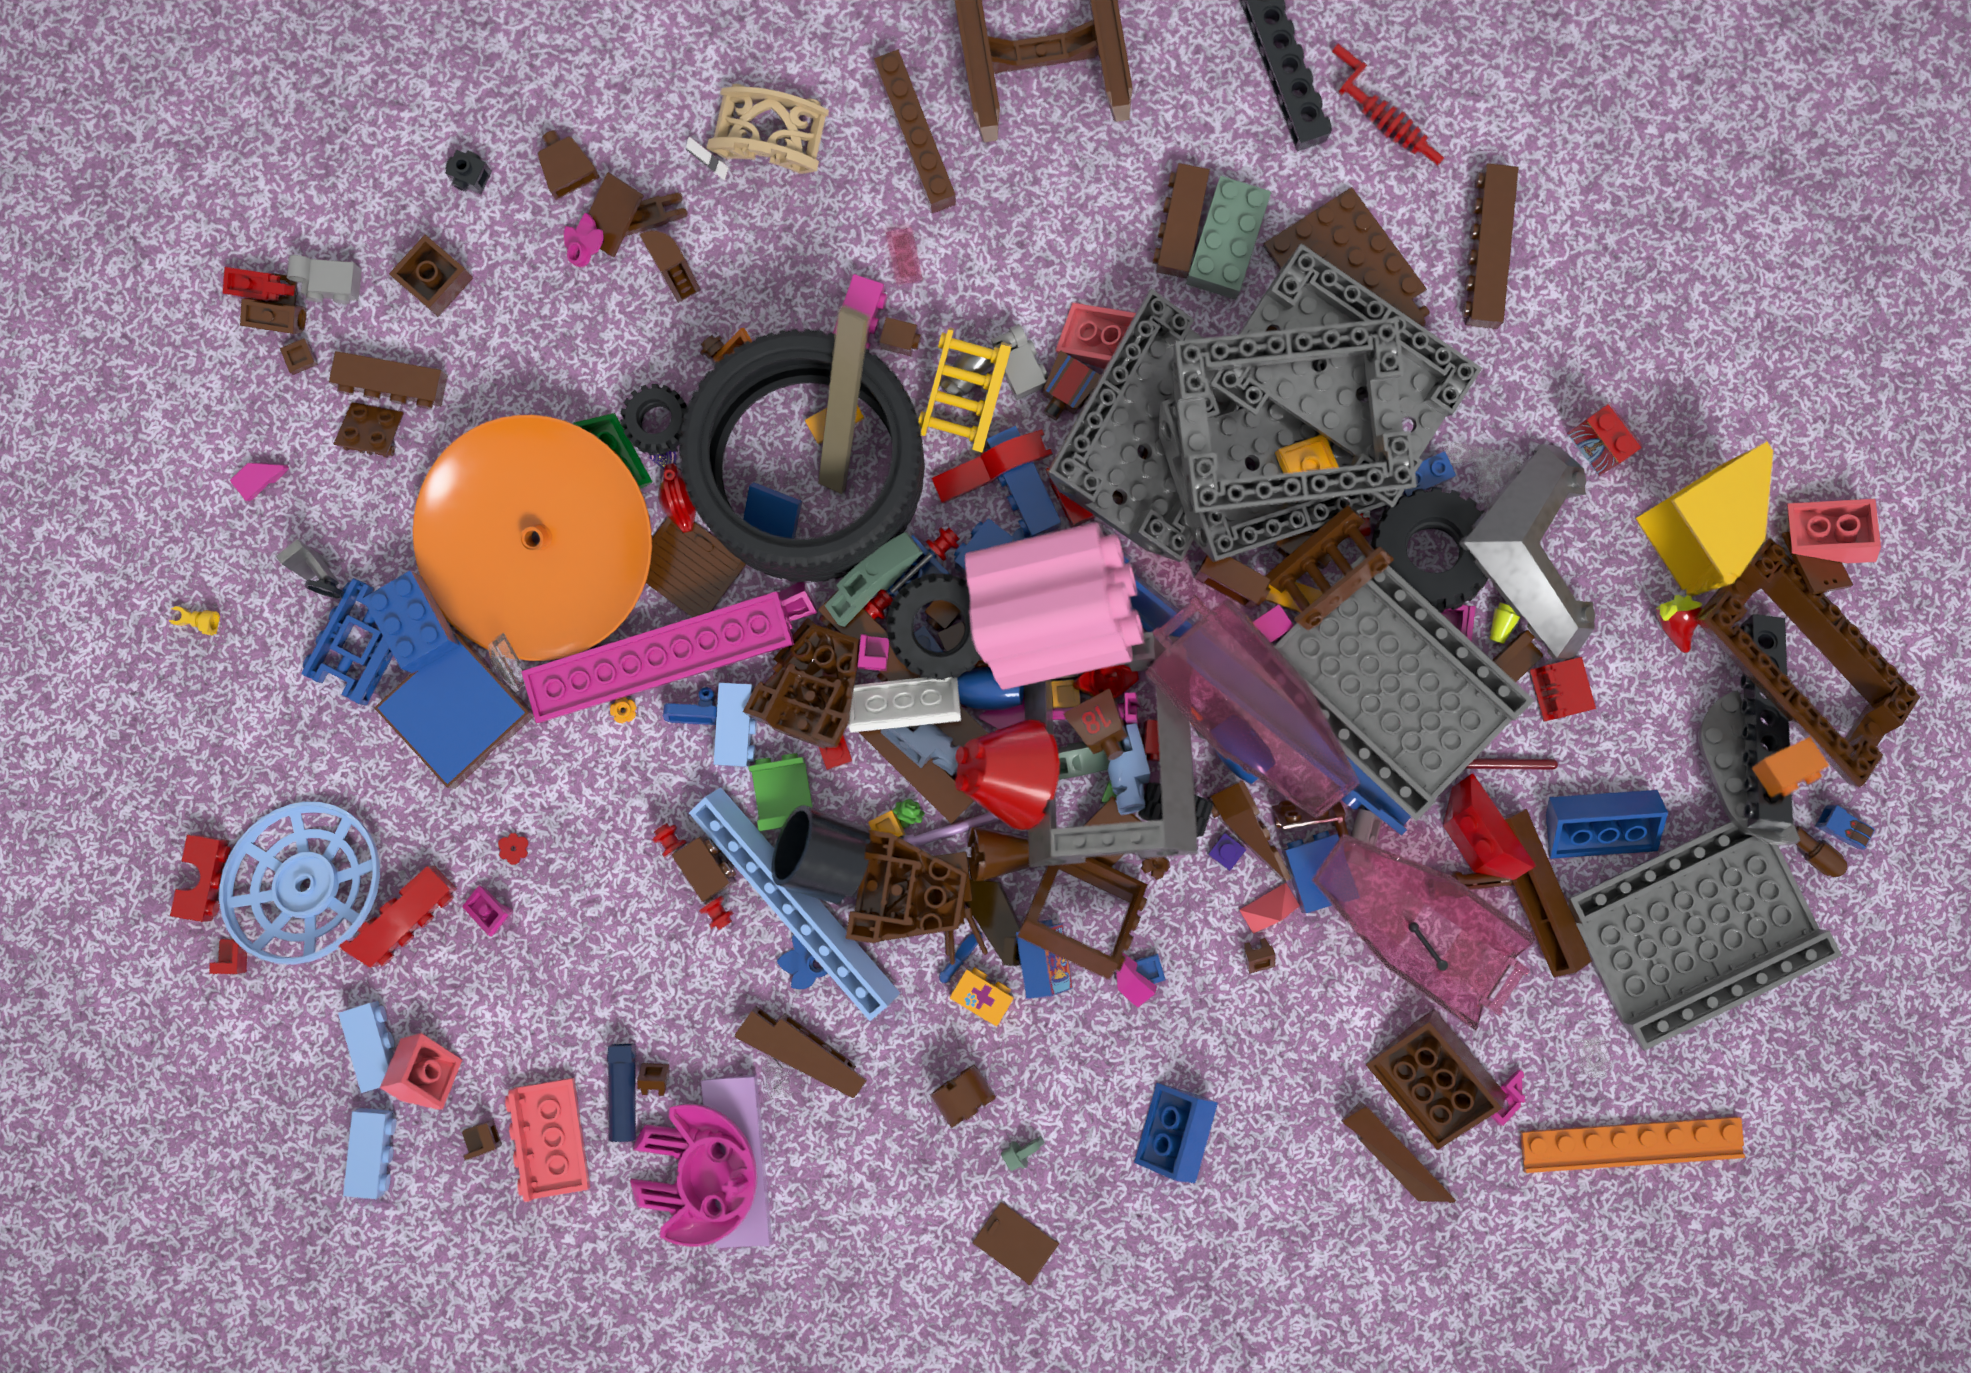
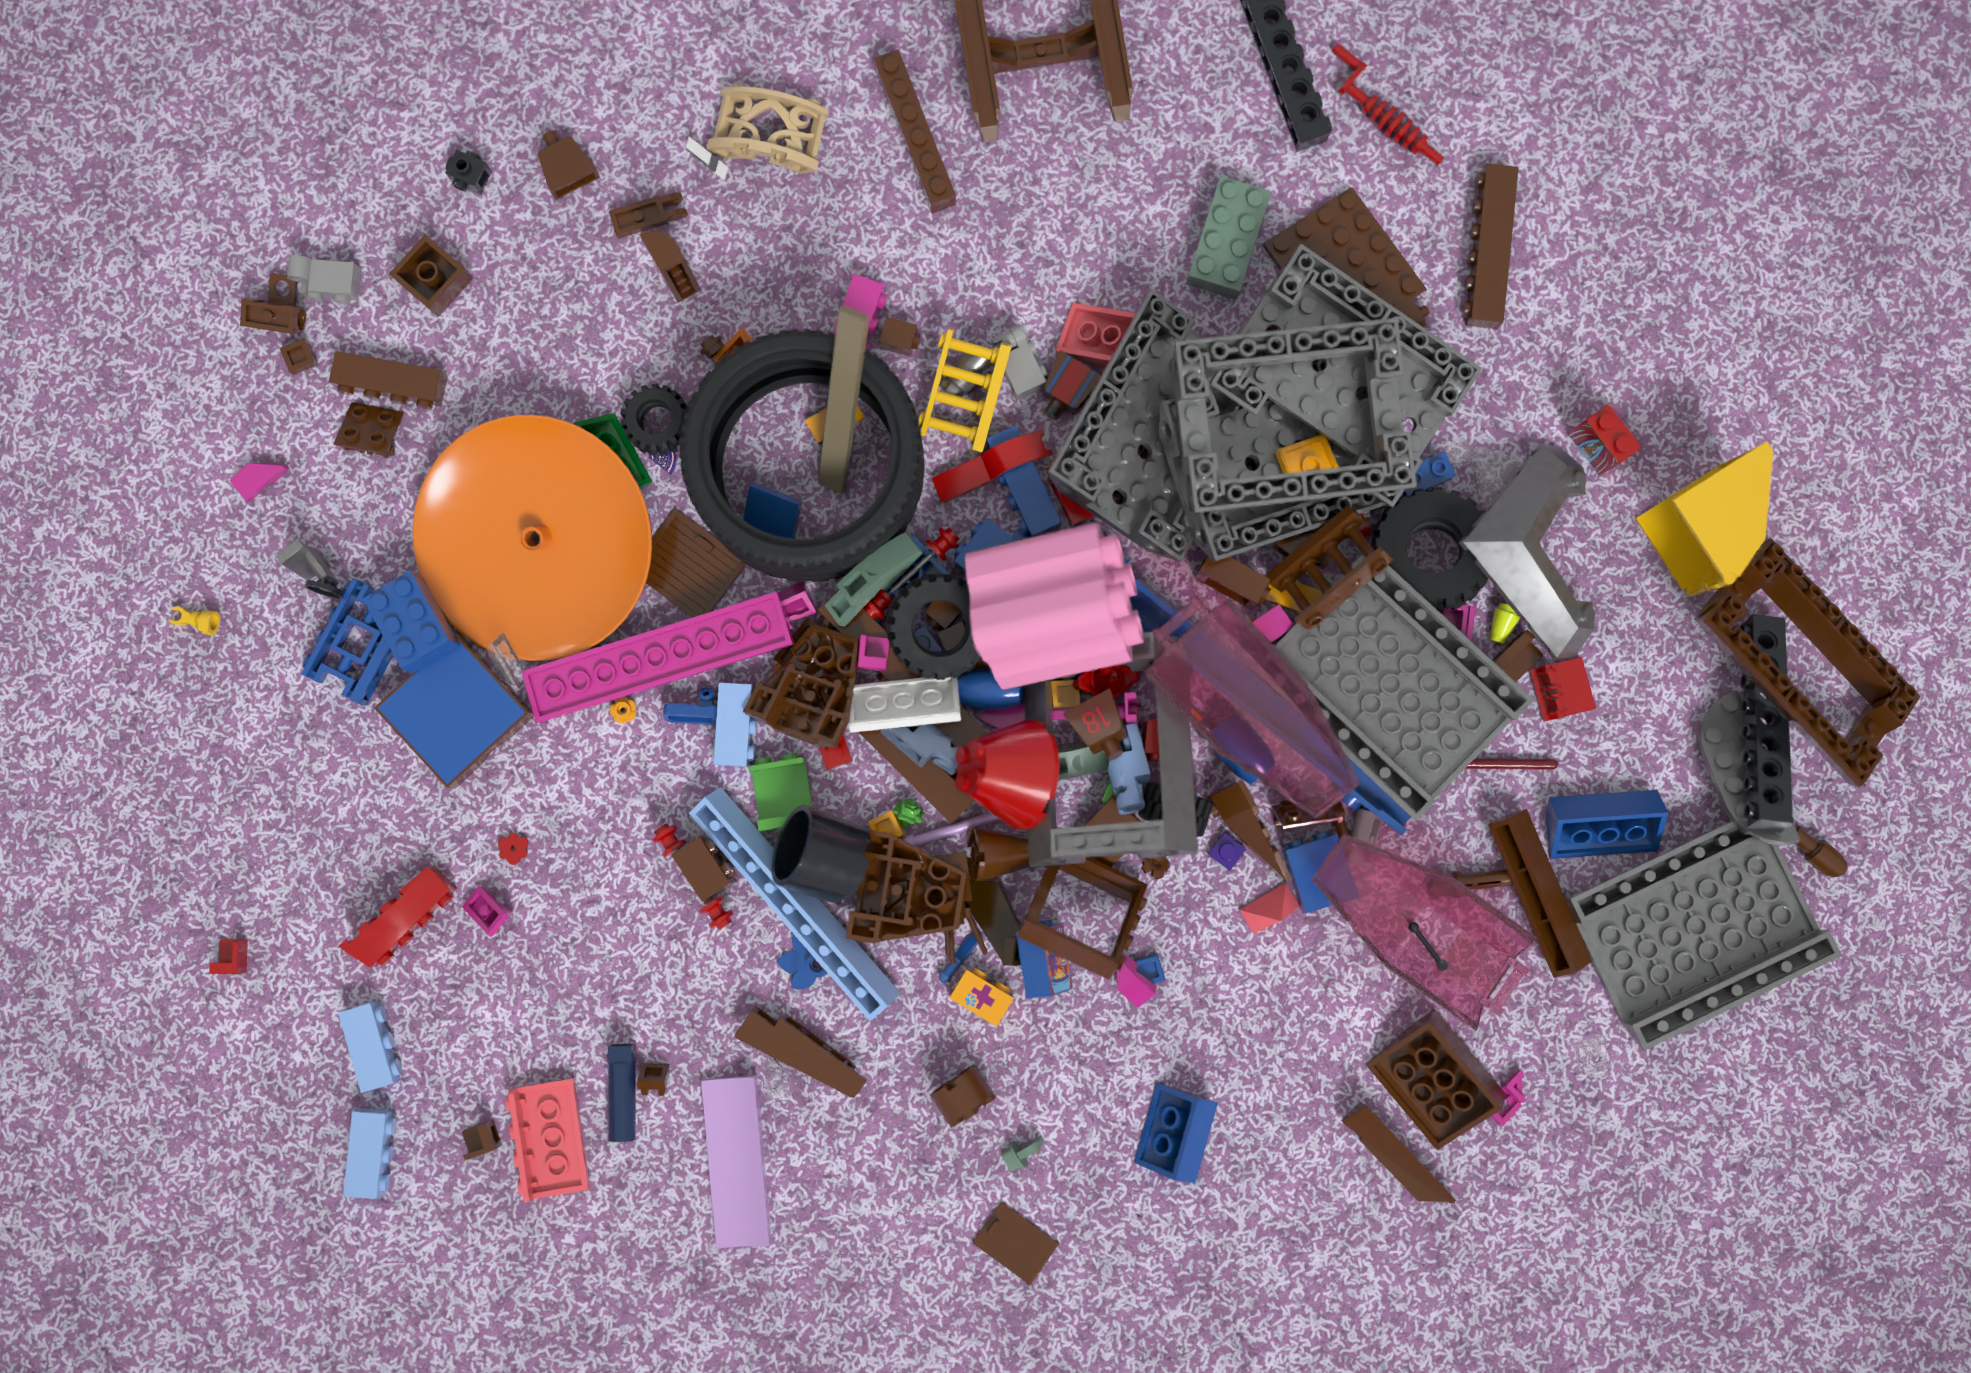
red arch [170,834,231,922] -> none
light blue dish [219,802,380,965] -> none
red hinge [222,267,295,301] -> none
coral slope [380,1033,462,1110] -> none
dark pink plate [564,213,603,268] -> none
reddish brown container [588,172,644,257] -> none
dark pink piece [630,1104,757,1247] -> none
red hat [658,463,697,533] -> none
clear pink tile [886,227,923,286] -> none
reddish brown brick [1152,163,1210,279] -> none
reddish brown tile [1244,938,1276,974] -> none
red wedge [1443,773,1536,880] -> none
orange plate [1520,1116,1745,1173] -> none
red hat [1656,595,1703,653] -> none
orange brick [1752,737,1830,797] -> none
reddish brown container [1781,531,1853,595] -> none
coral slope [1787,499,1881,563] -> none
blue leg [1815,805,1875,850] -> none

